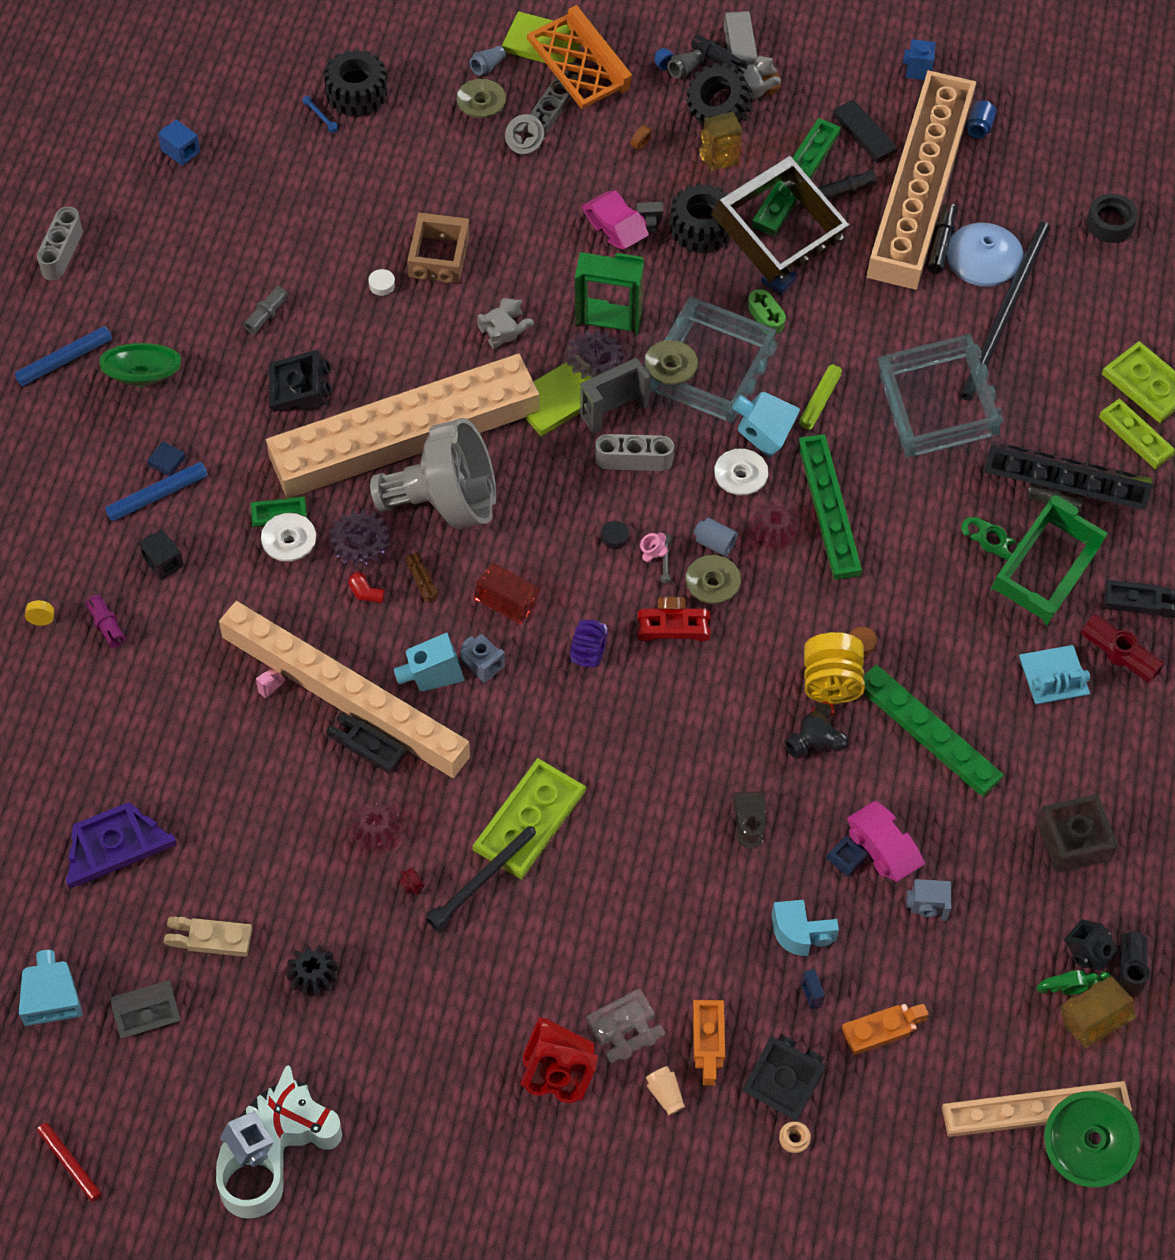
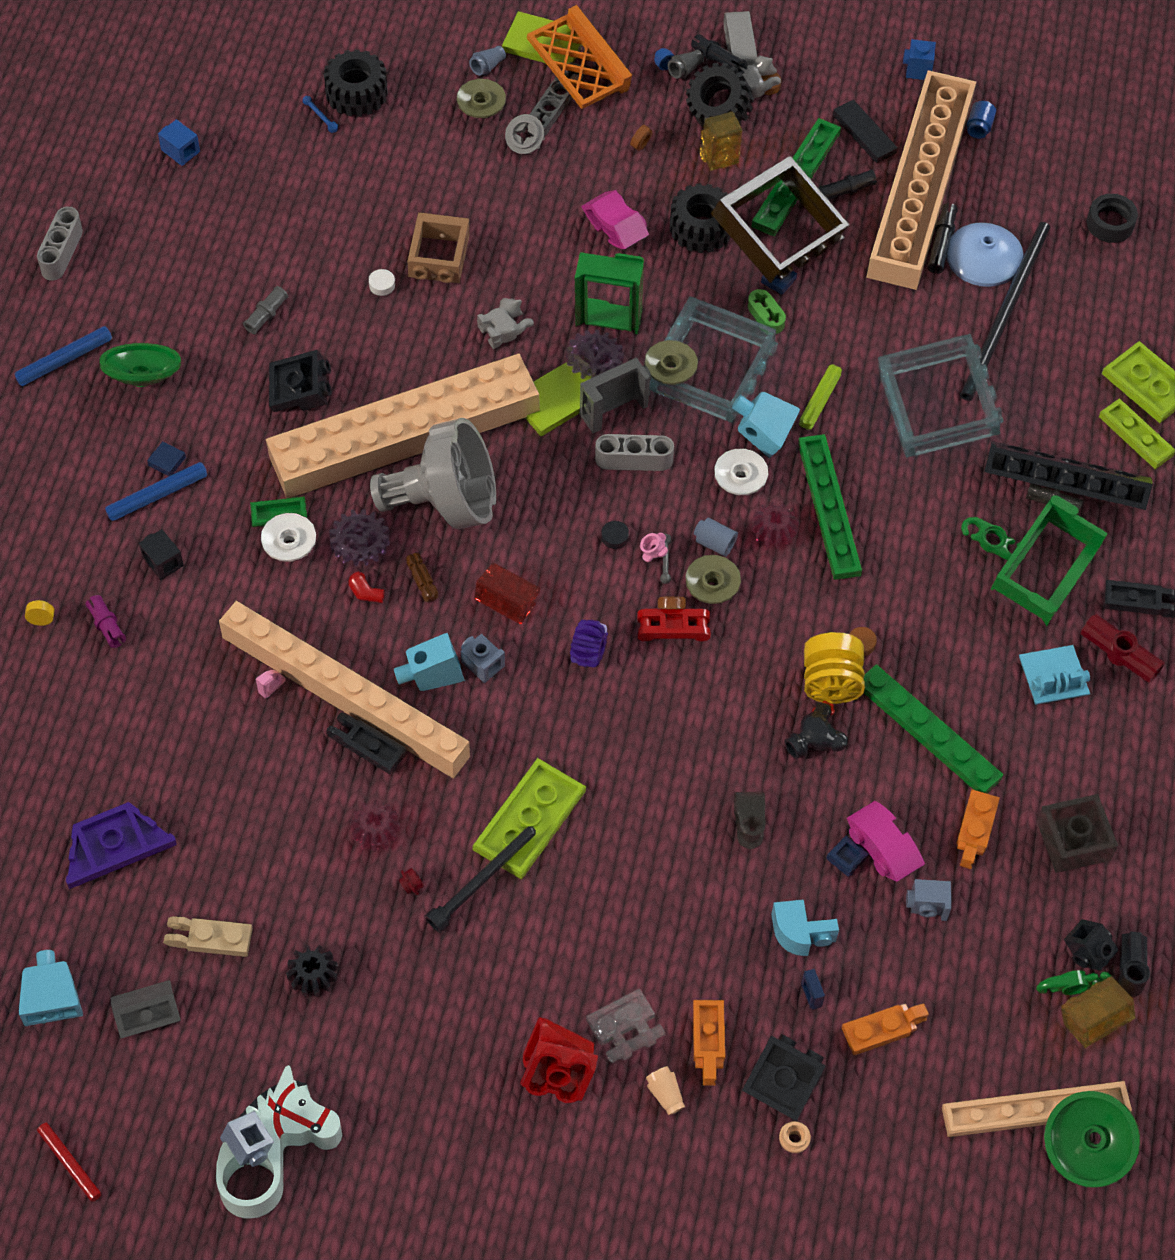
dark grey tile [636,202,663,232] -> none
none -> orange hinge [956,789,1000,869]

